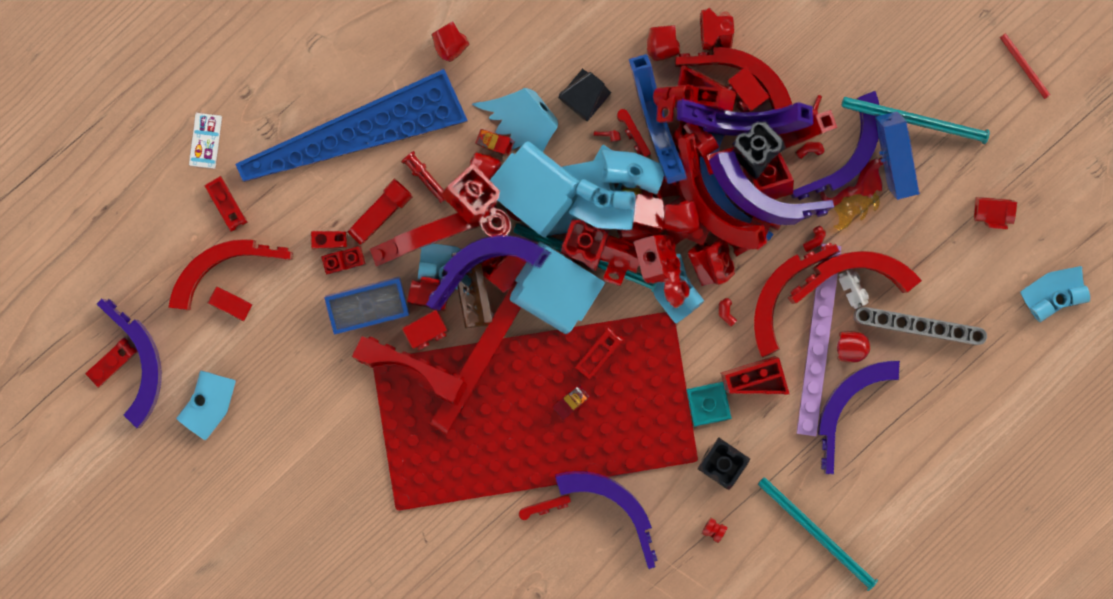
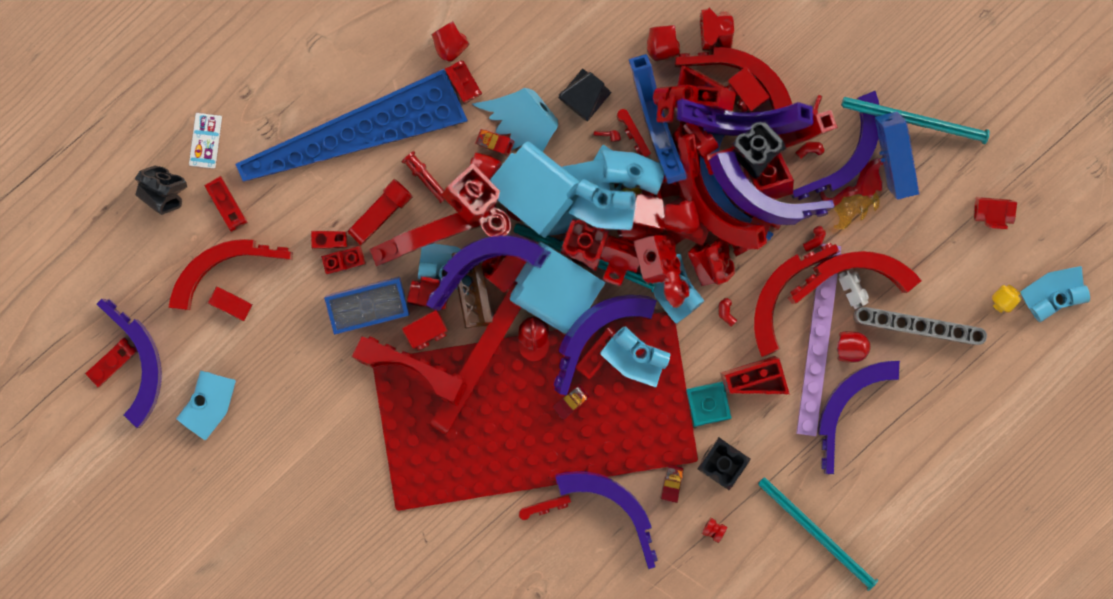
red bar [1000,33,1051,99] -> none
none -> black piece [135,165,187,215]
none -> red hinge [445,60,482,104]
none -> red piece [519,317,549,362]
none -> dark purple arch [554,294,657,396]
none -> medium azure panel [600,326,670,387]
none -> dark red leg [660,465,684,503]
none -> yellow head [992,284,1021,313]

